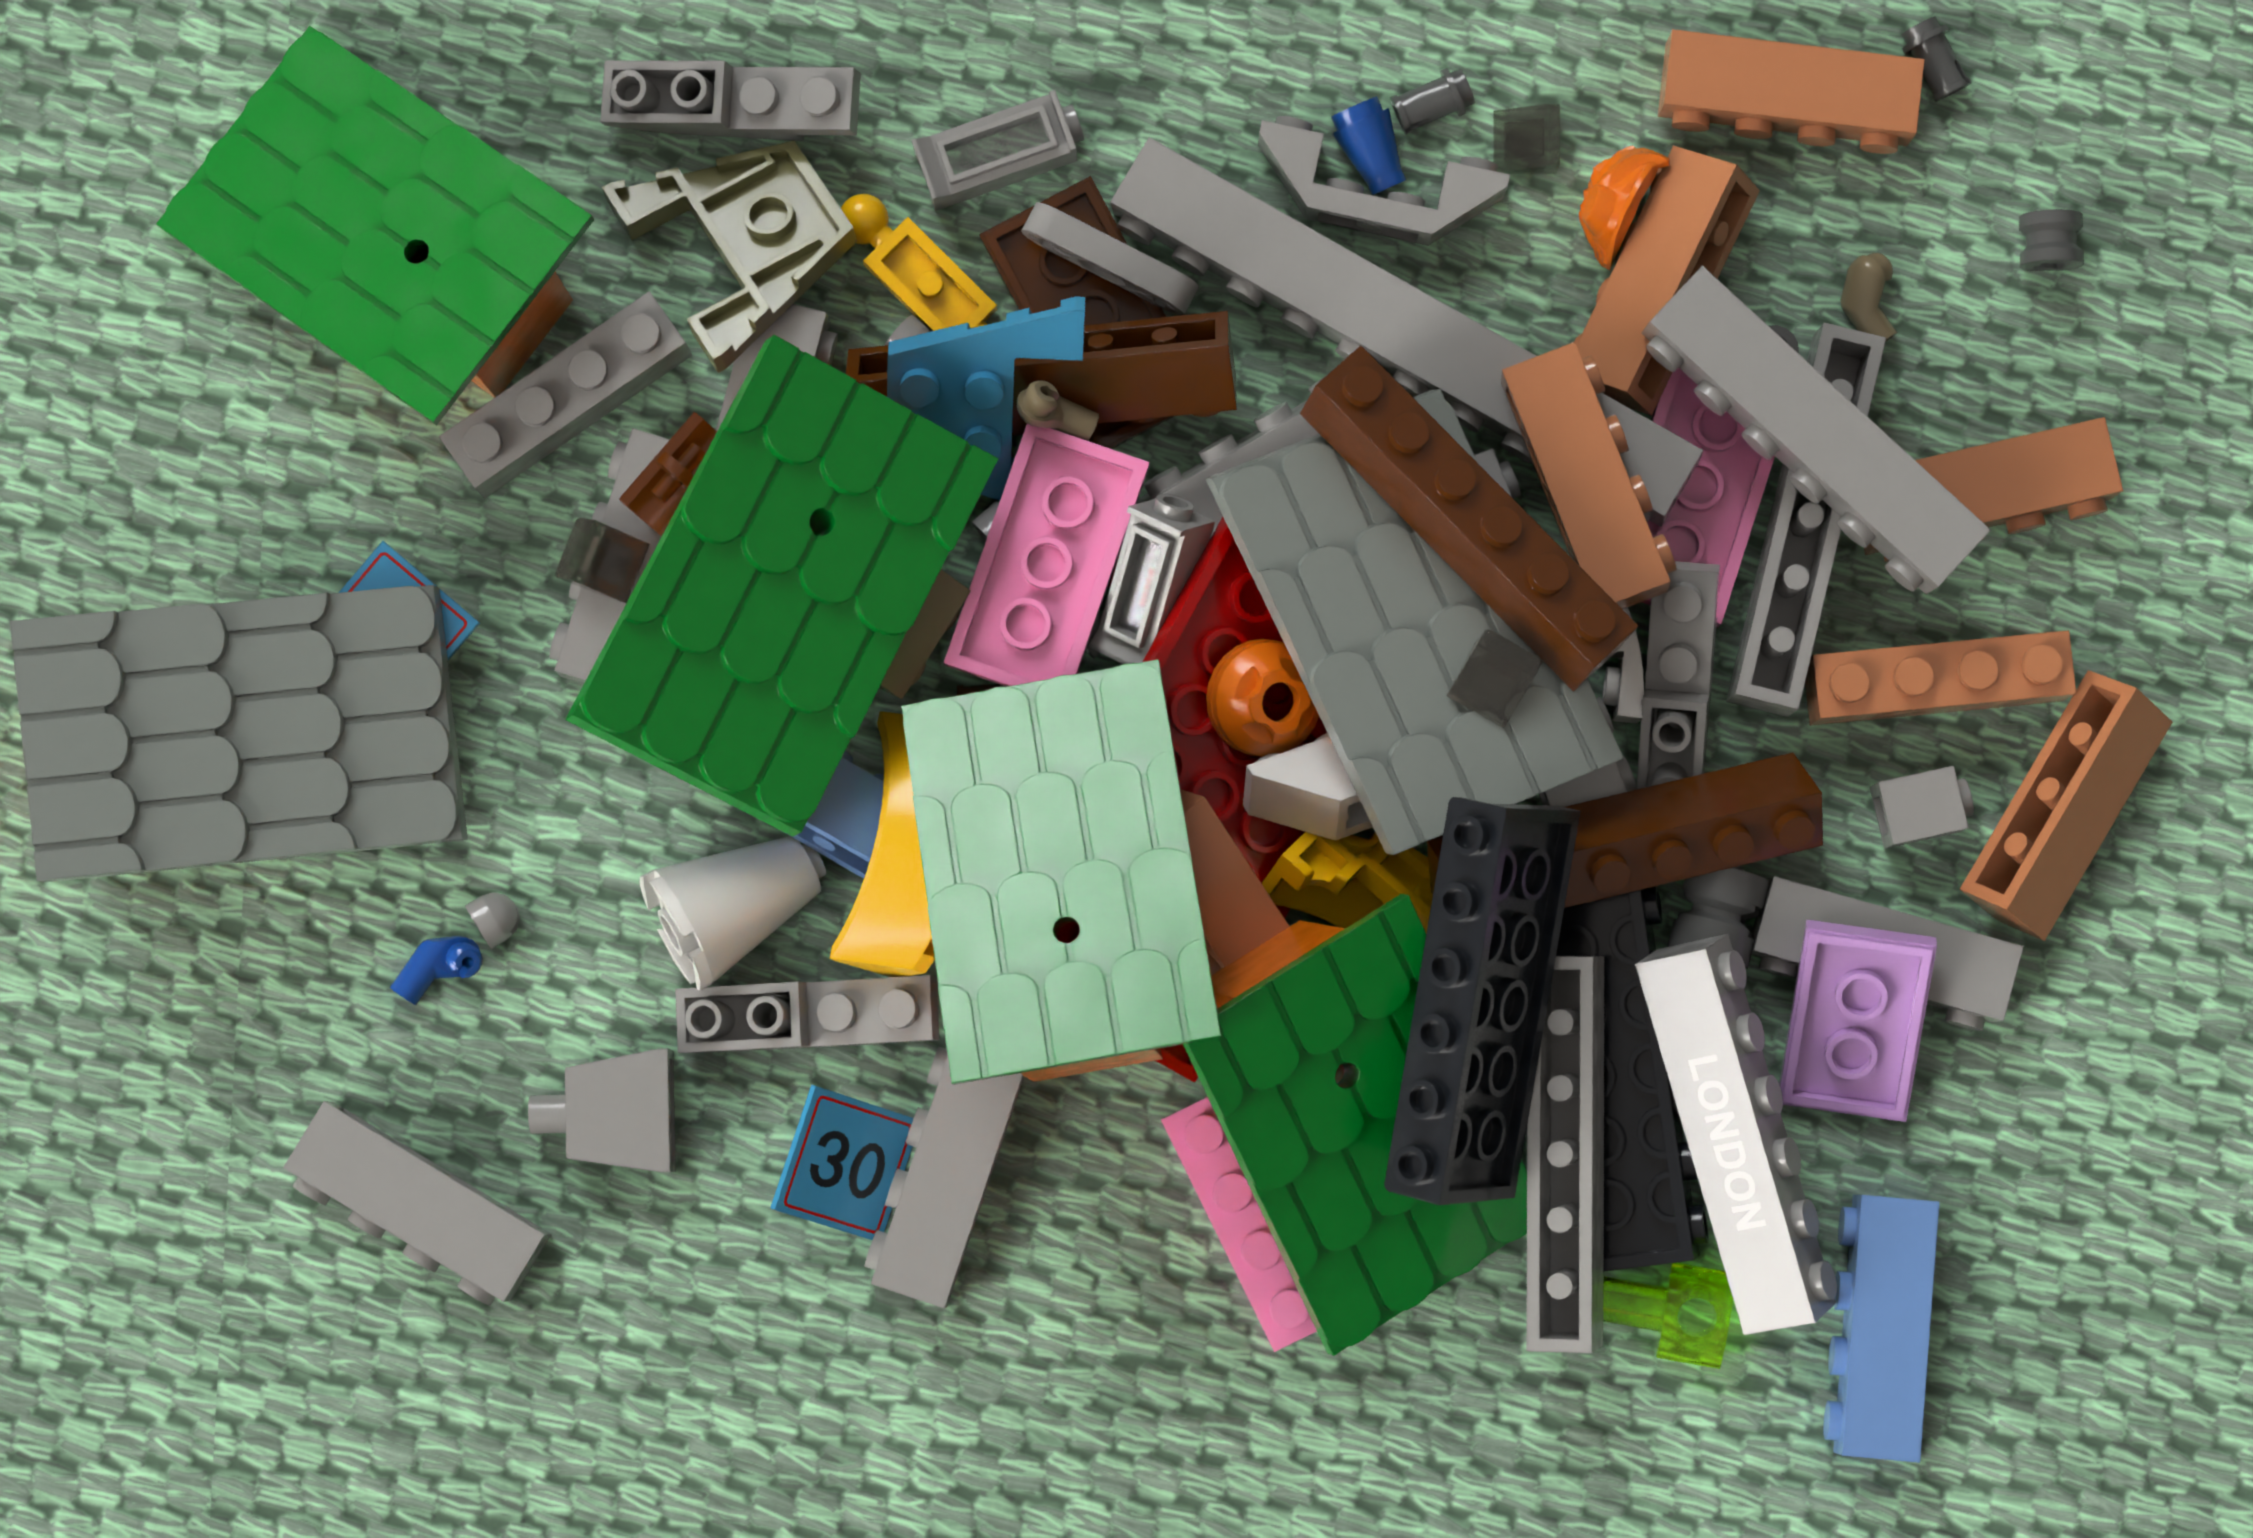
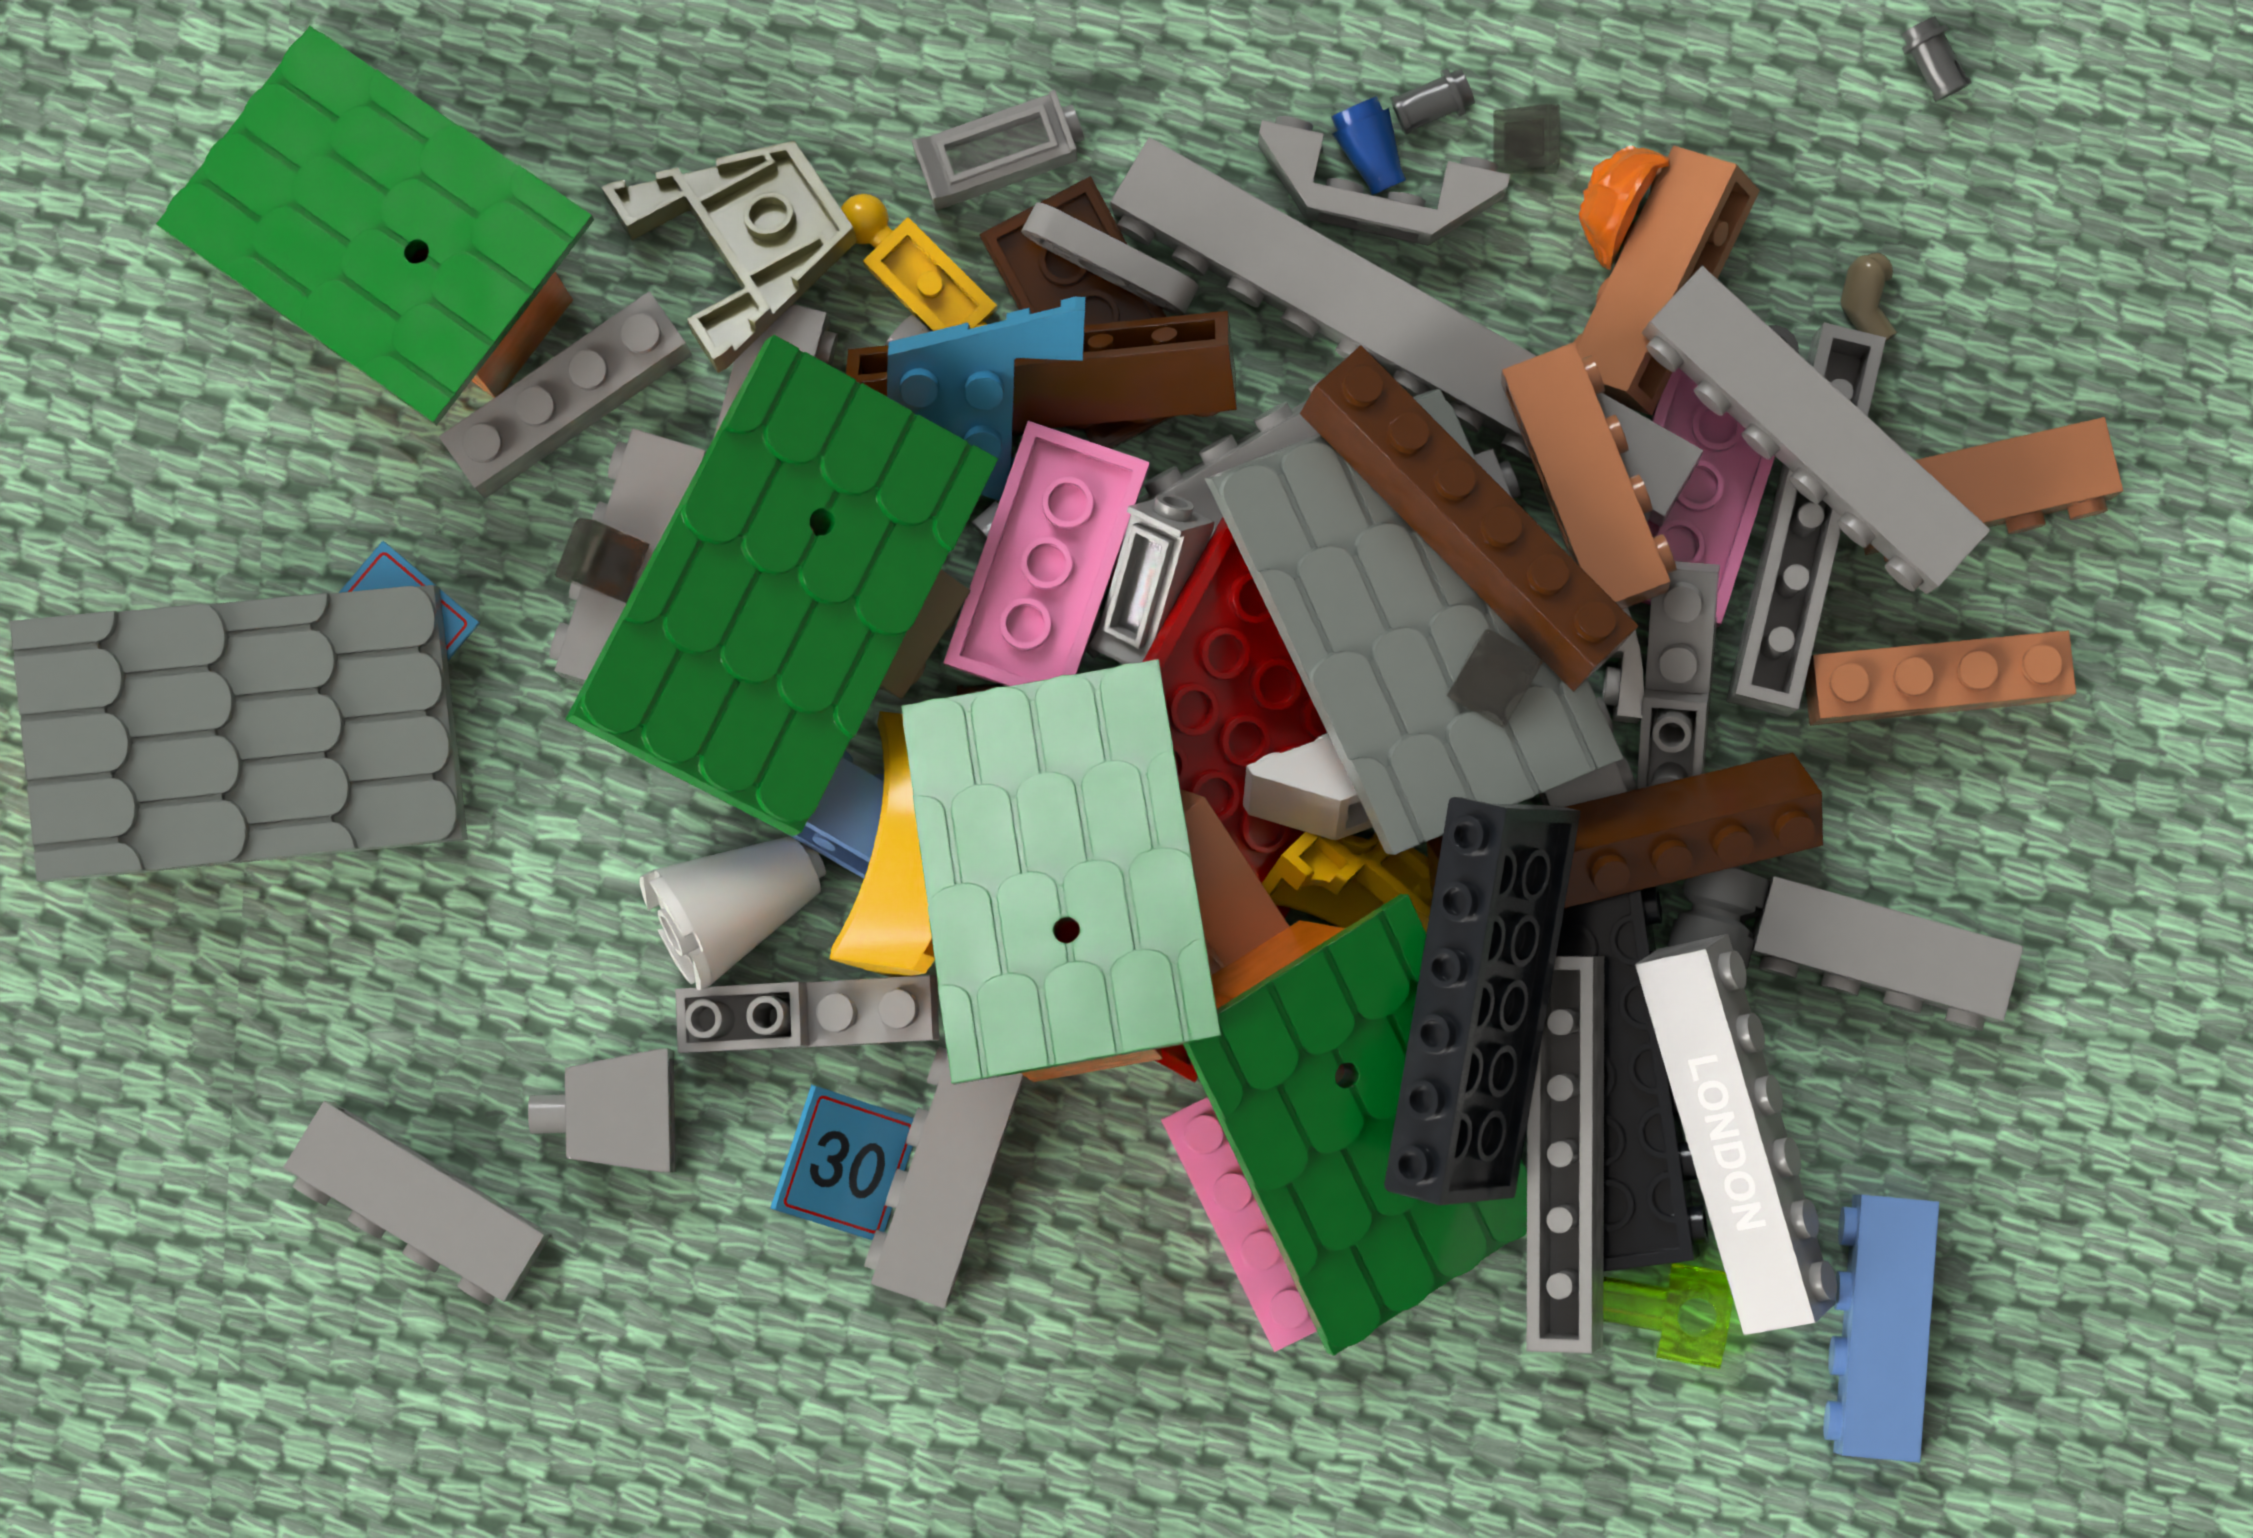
blue arm [390,936,483,1005] -> none
light grey hinge [465,893,520,949] -> none
light grey slope [600,61,861,141] -> none
reddish brown hips [619,411,717,537] -> none
dark tan arm [1017,380,1099,441] -> none
orange piece [1206,639,1319,757] -> none
nougat brick [1658,29,1925,154] -> none
lavender tile [1779,919,1937,1122] -> none
light grey brick [1870,766,1974,849] -> none
nougat brick [1960,670,2173,941] -> none
dark grey wheel [2019,209,2084,271] -> none

